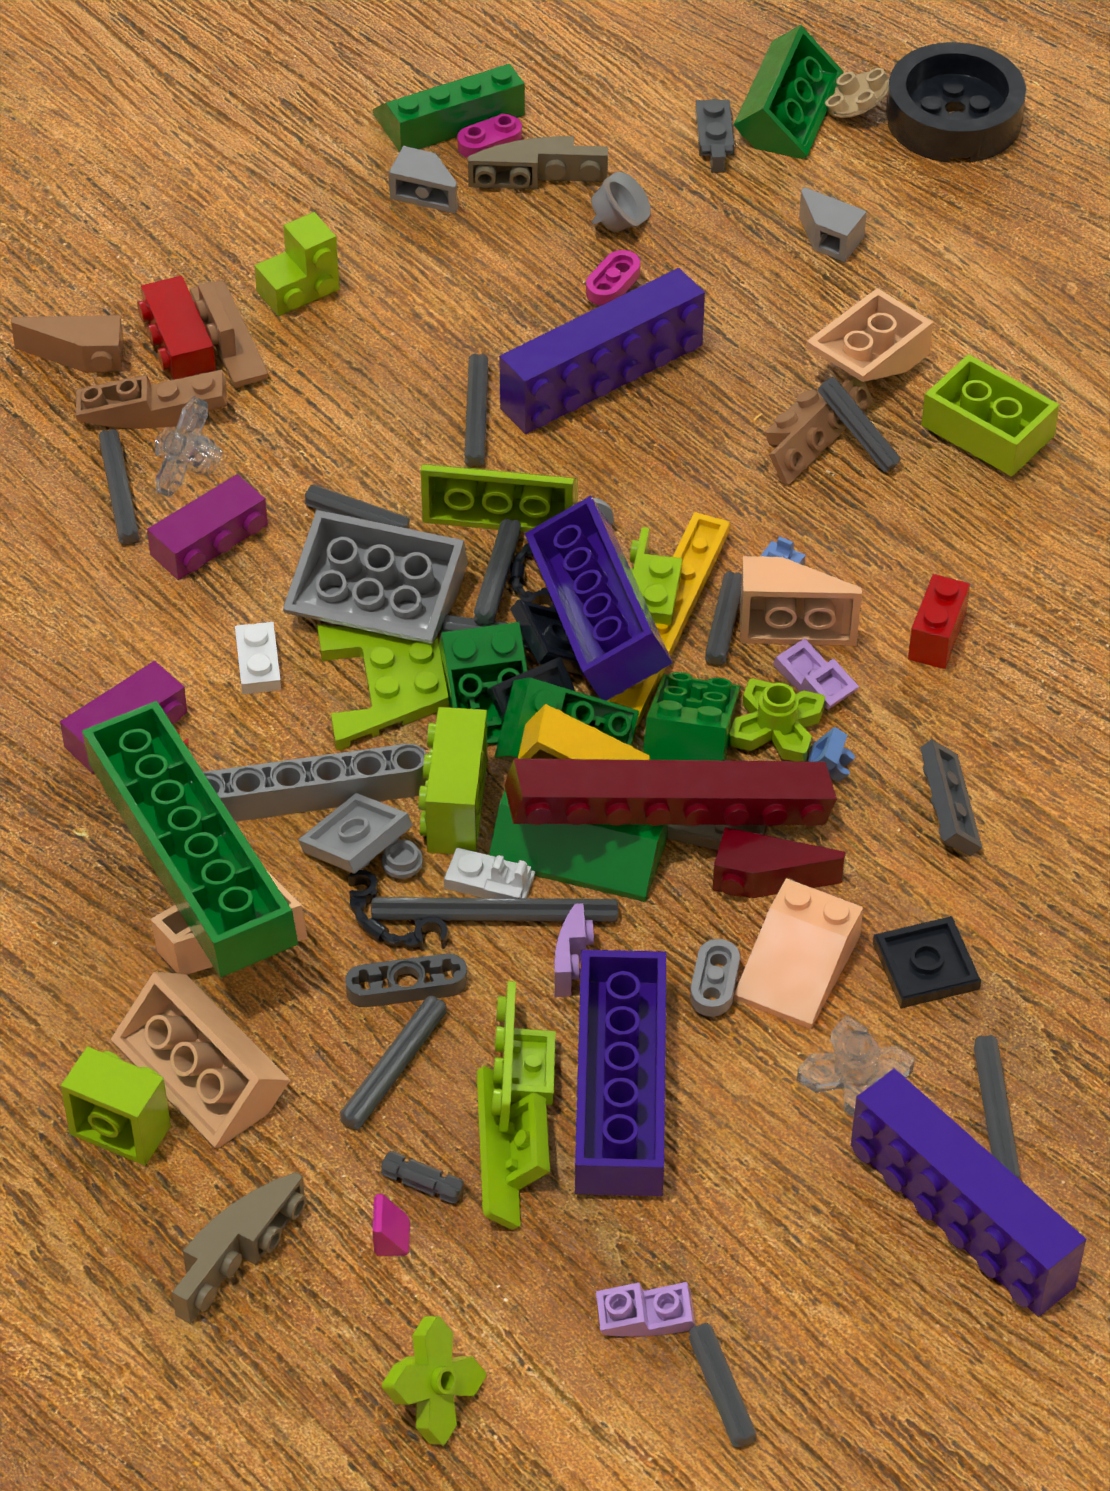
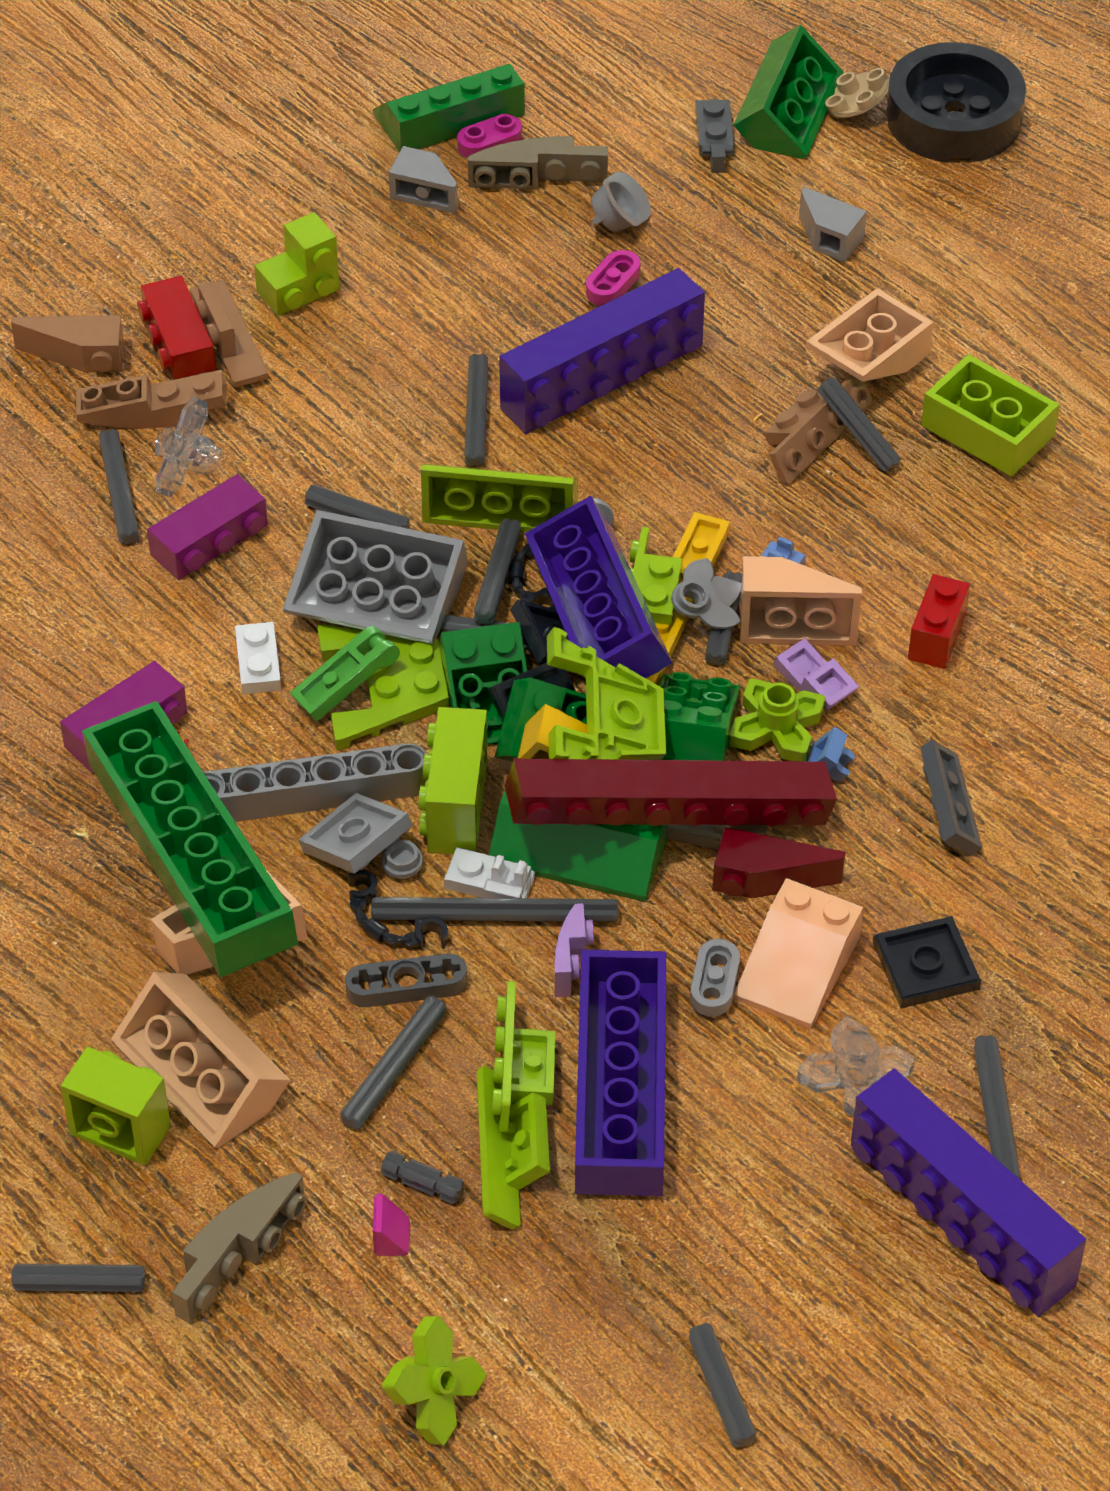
lavender slope [596,1282,696,1337] -> none
none -> dark grey axle [11,1263,146,1292]
none -> bright green plate [290,626,400,722]
none -> lime wing [547,627,666,760]
none -> light grey plate [671,558,741,629]

